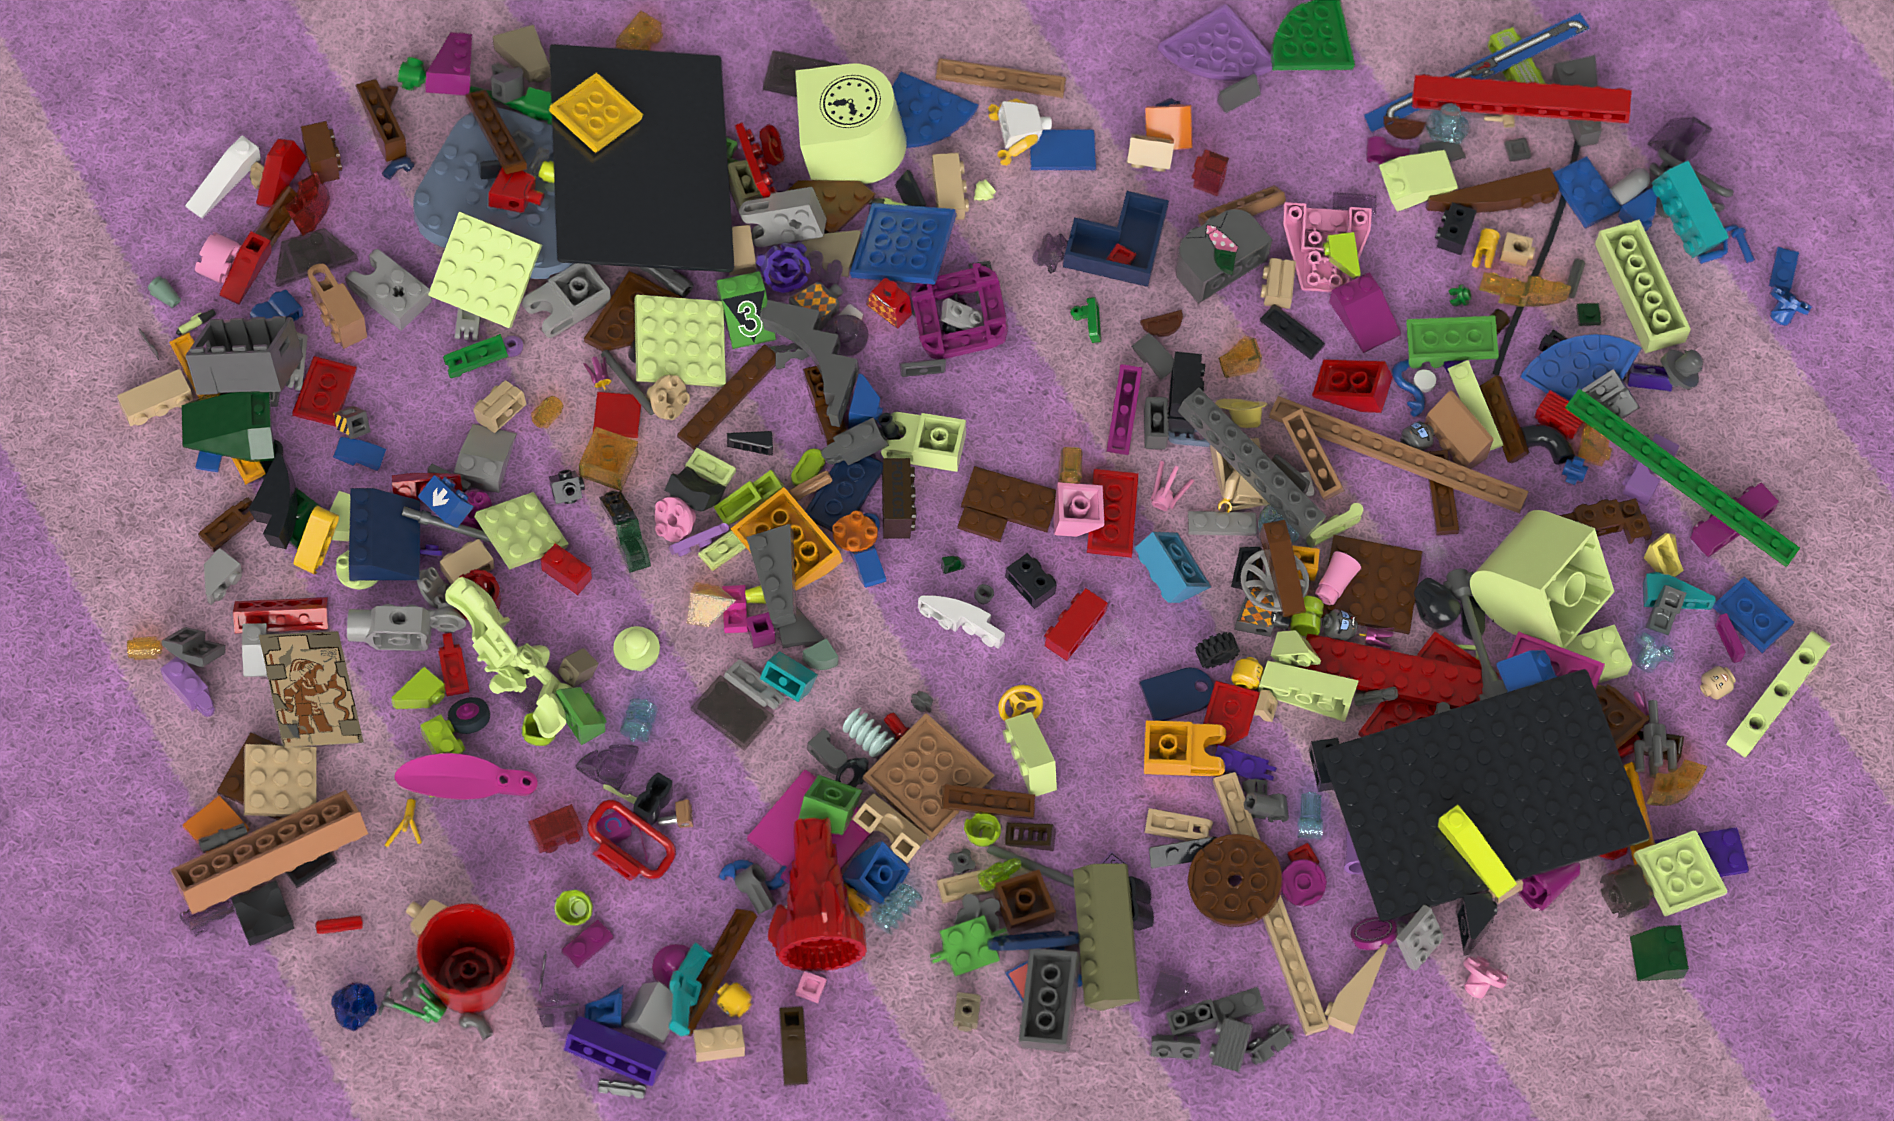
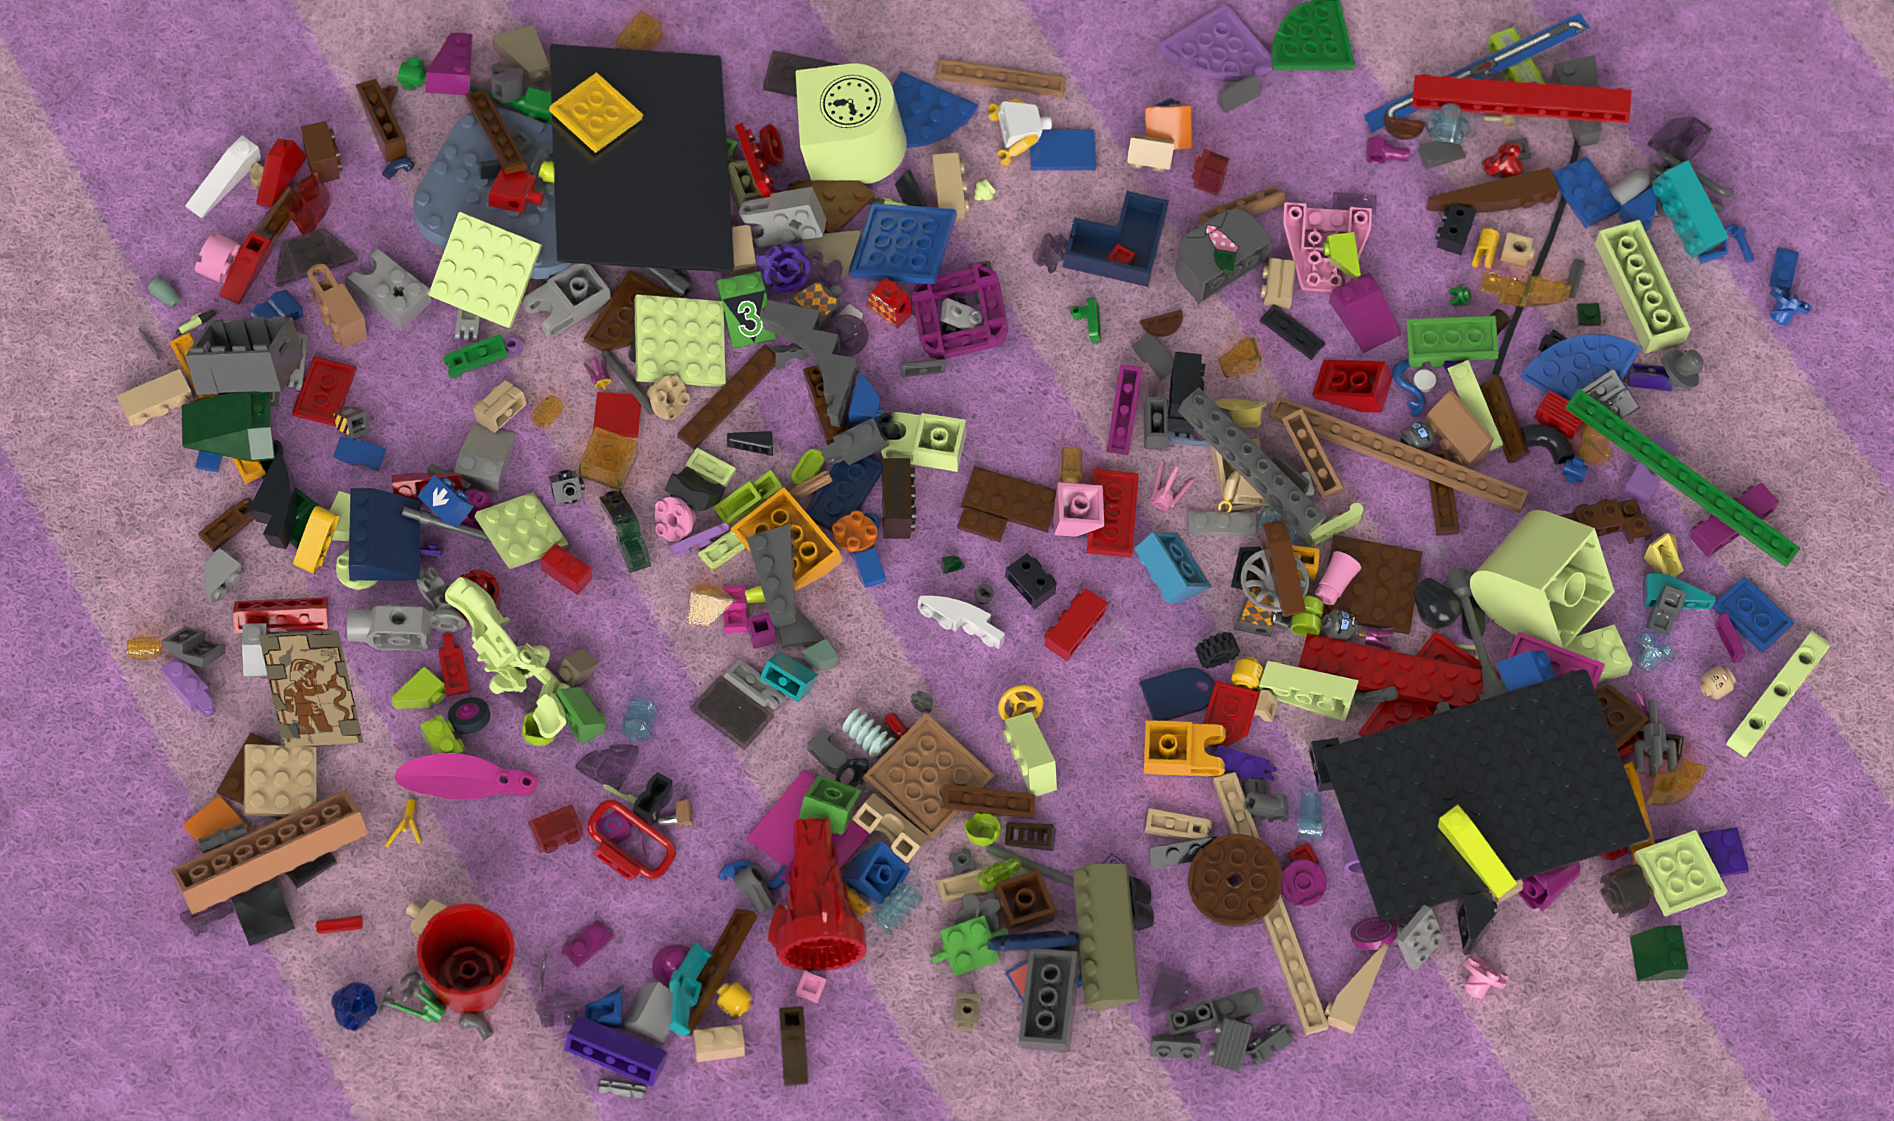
tan brick [440,539,494,585] -> none
lime hair [554,890,593,926] -> none
yellowish green plate [613,626,660,671] -> none
yellowish green slope [1270,630,1321,667] -> none
yellowish green slope [1379,150,1458,211] -> none
none -> red plate [1481,142,1523,179]

